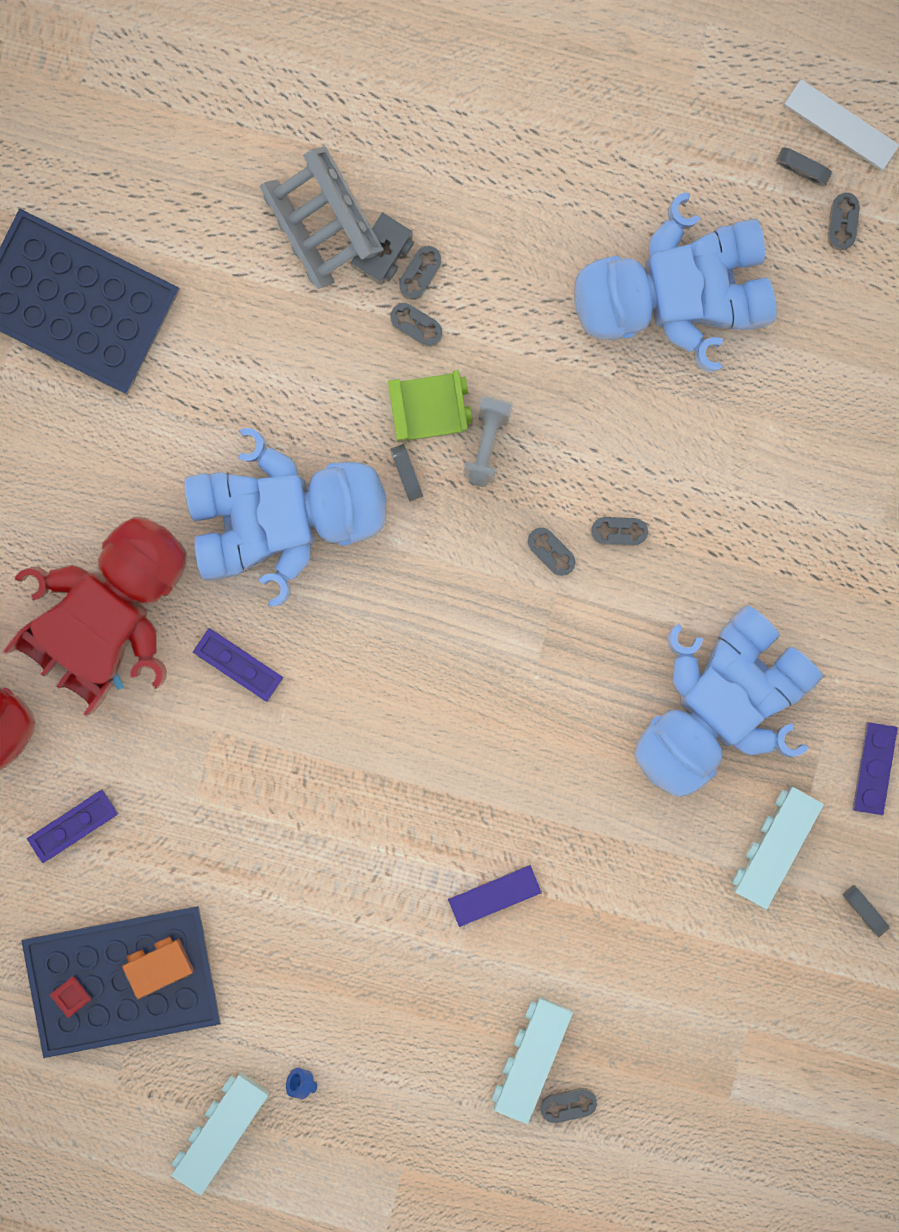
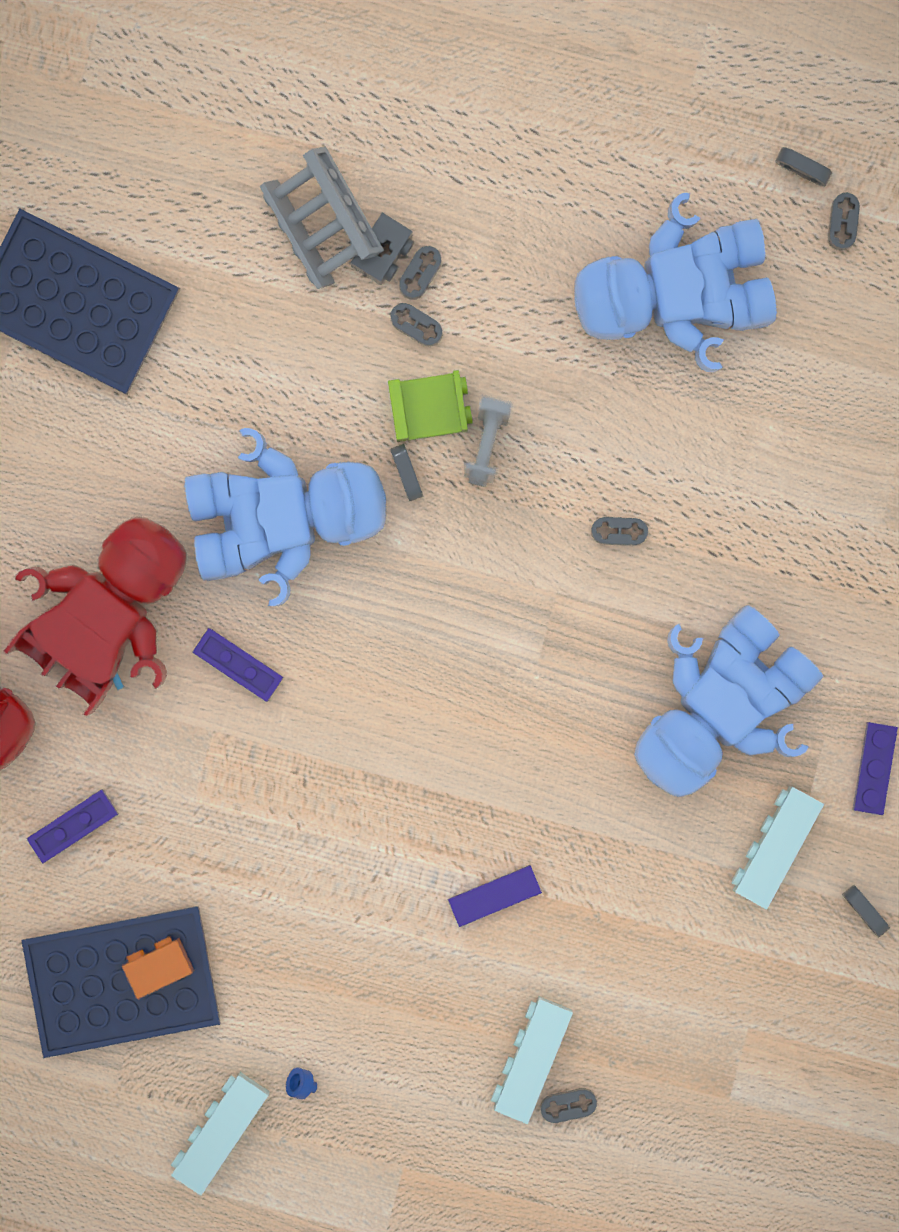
red tile [50,975,93,1018] -> none
dark grey beam [527,528,576,576] -> none
white tile [784,80,899,171] -> none

